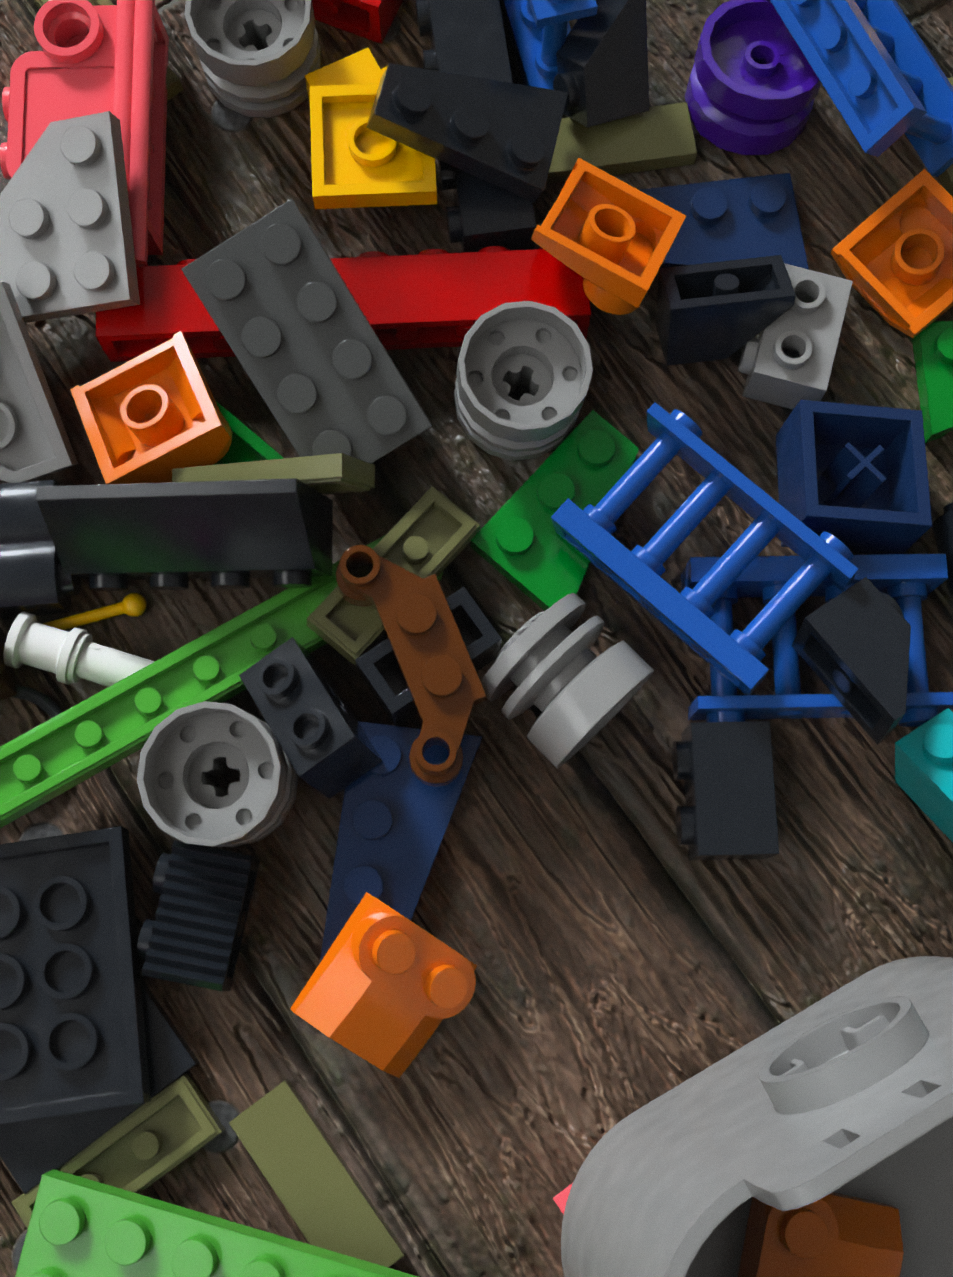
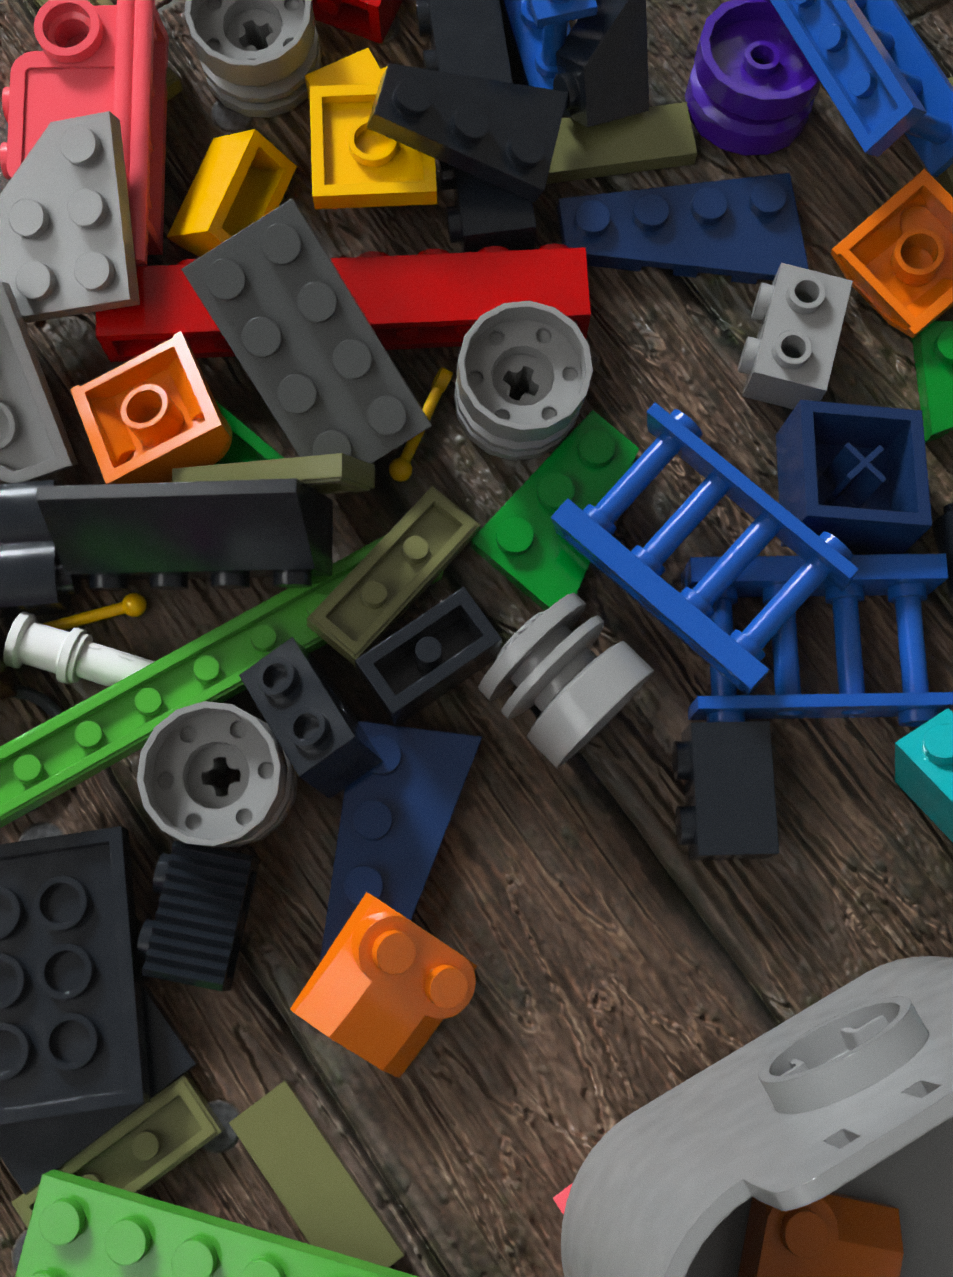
reddish brown plate [336,545,486,787] -> none
orange slope [531,158,686,315] -> none
black slope [655,255,796,366] -> none
black slope [792,577,911,745] -> none
none -> yellow brick [167,129,297,257]
none -> yellow hinge [389,367,453,482]

